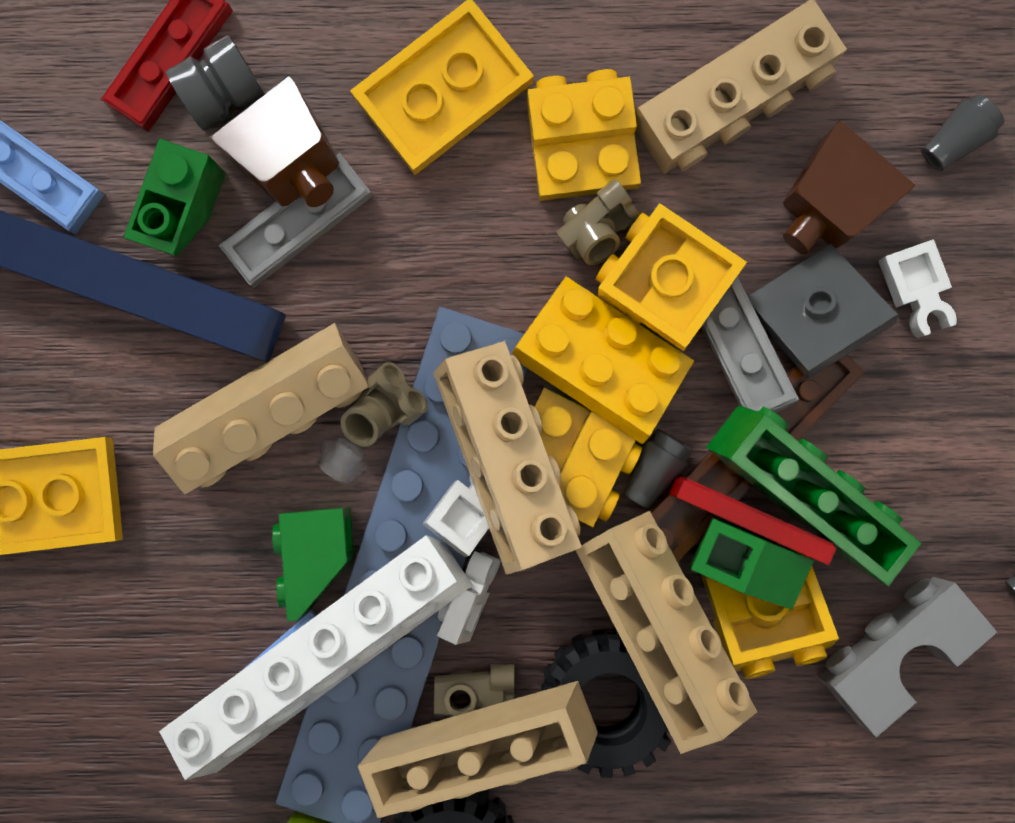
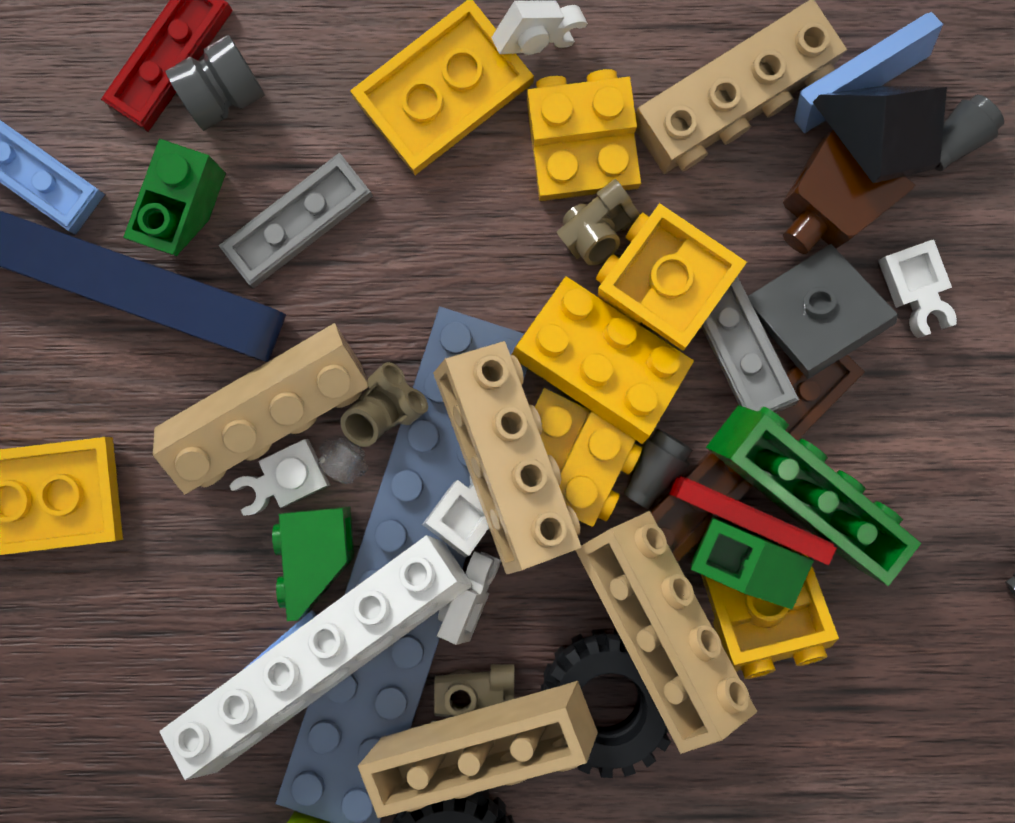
torso [211,77,339,207] -> none
light grey arch [818,577,997,738] -> none
none -> white plate [229,439,330,516]
none -> white plate [491,1,588,55]
none -> light blue tile [794,12,943,133]
none -> black slope [813,86,947,183]

